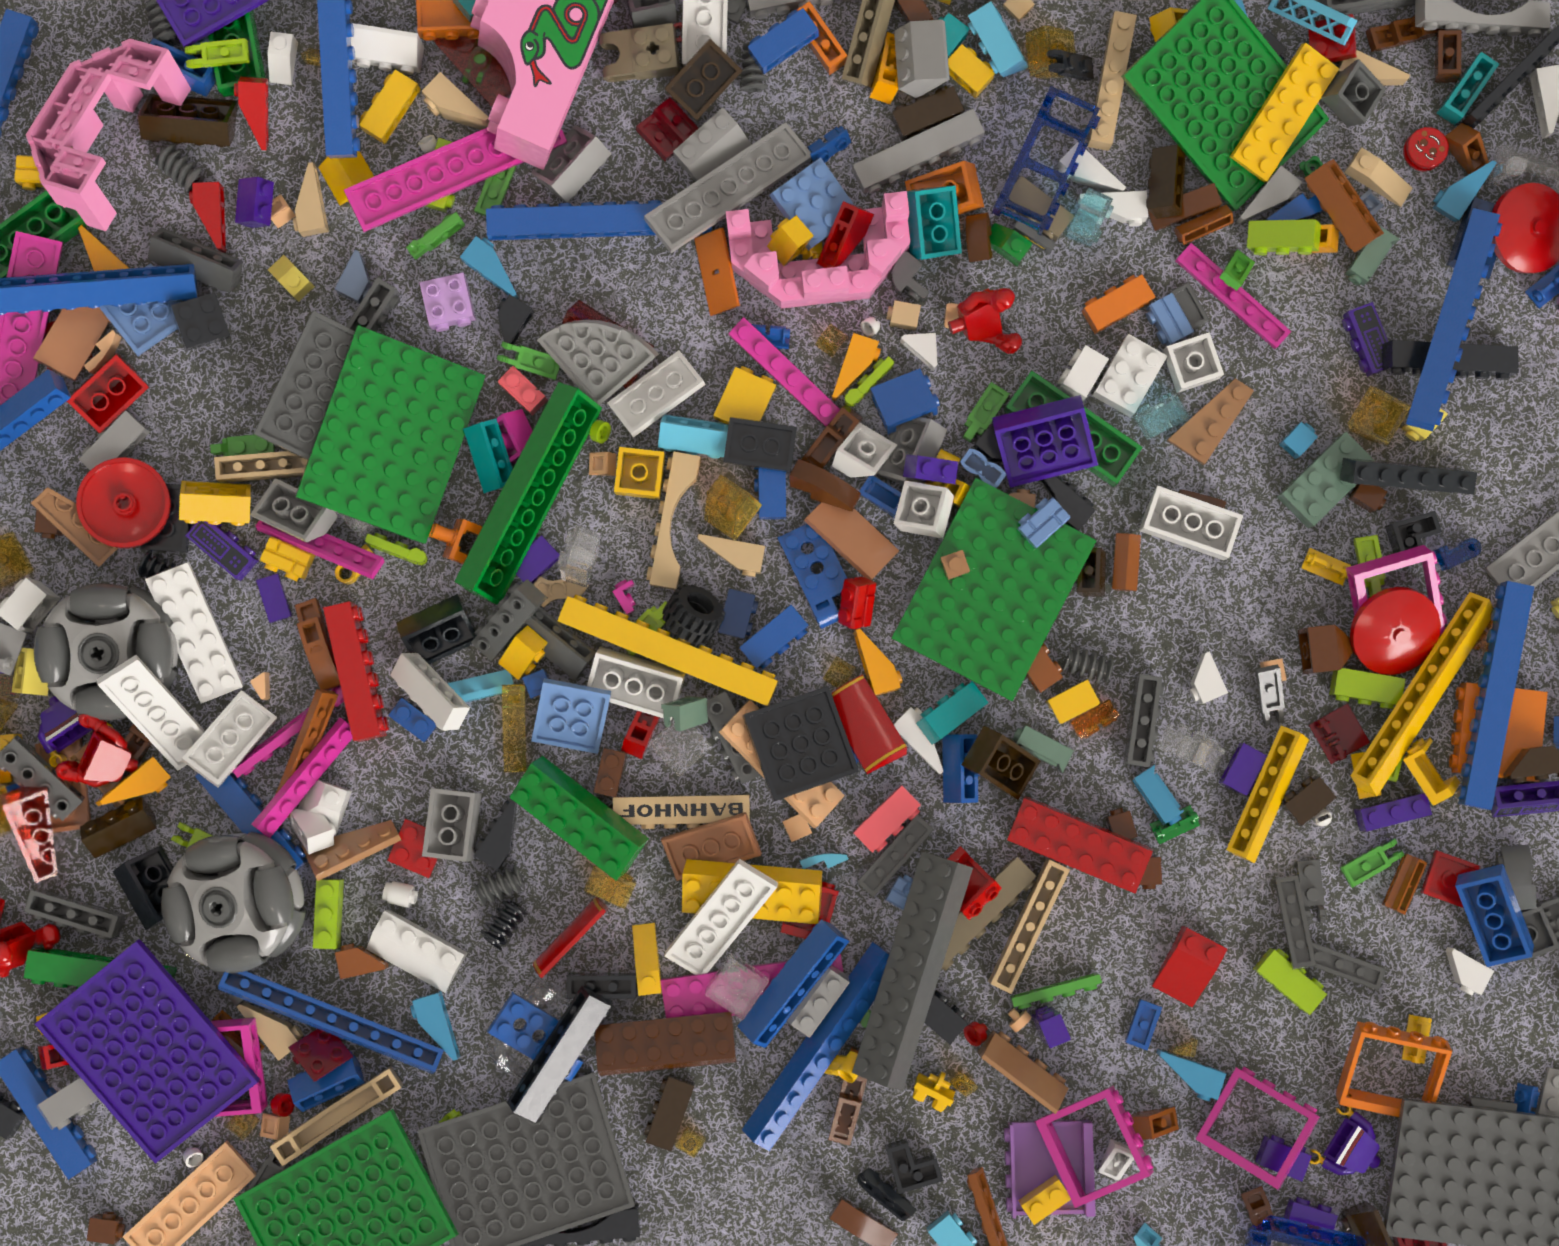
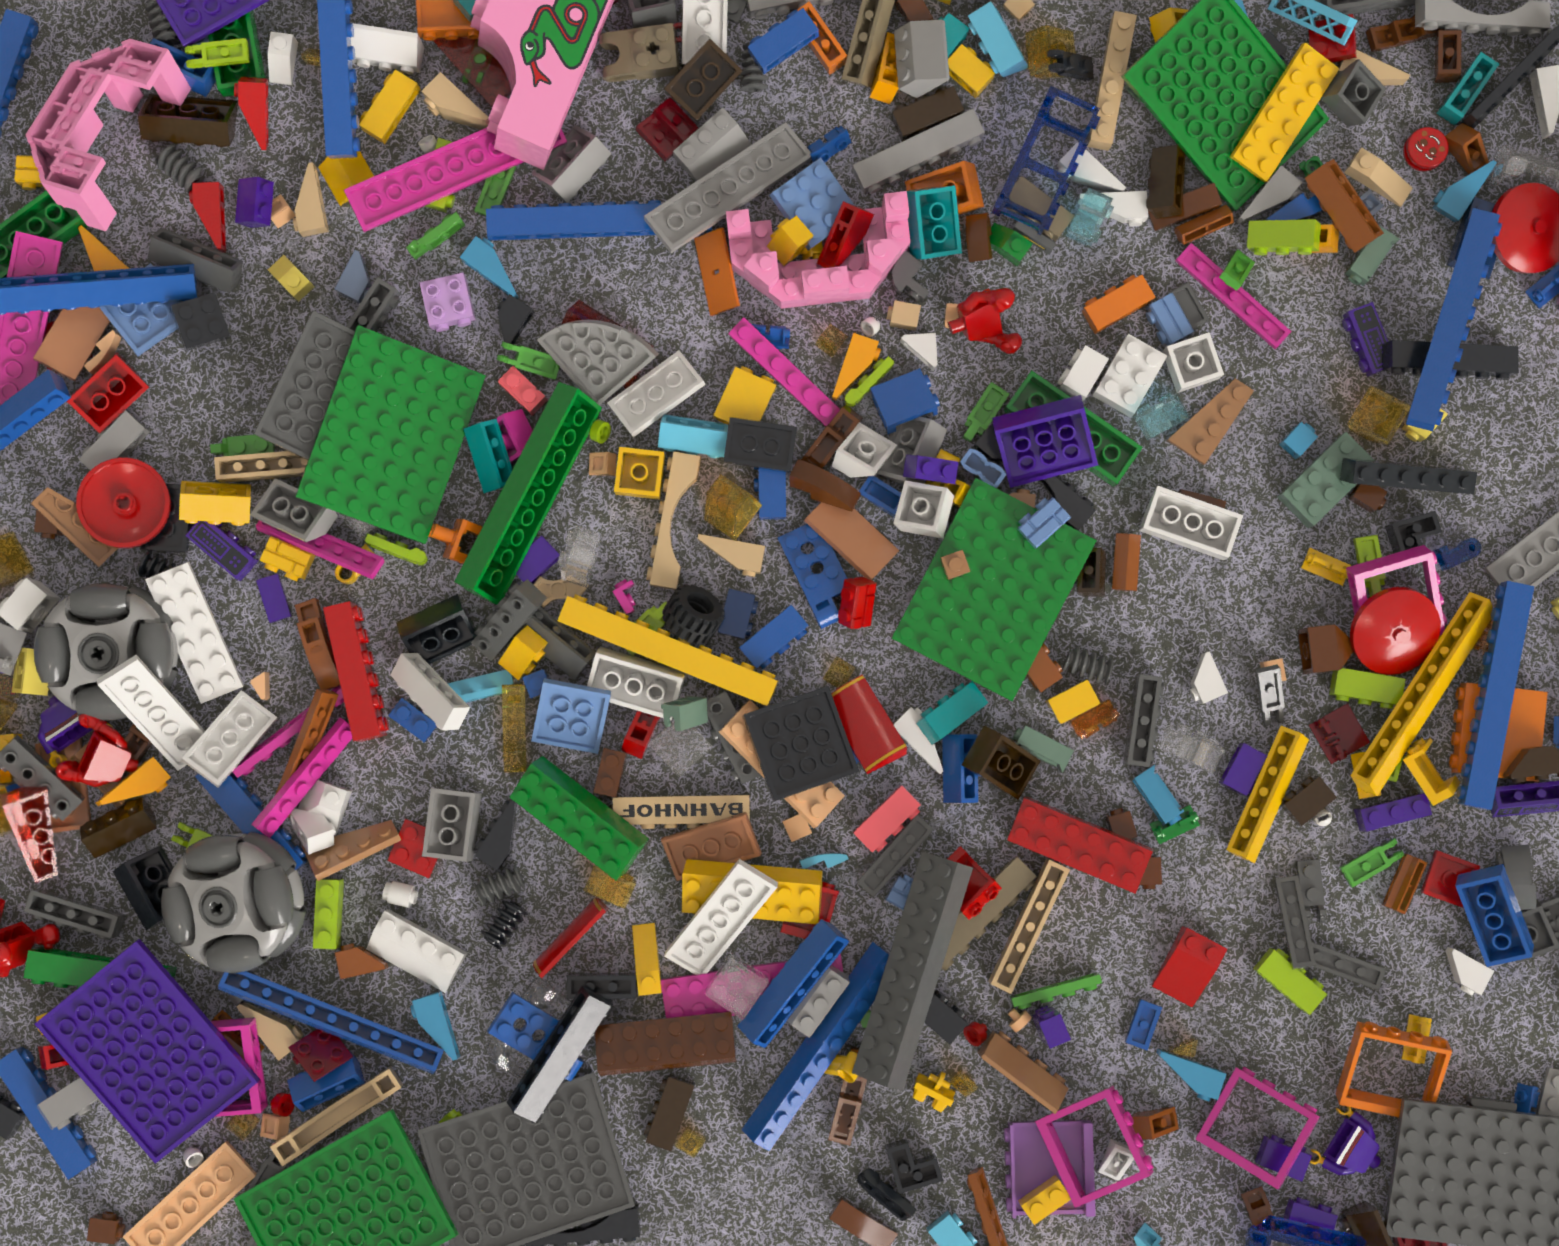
light orange slope [853,629,903,696] -> none

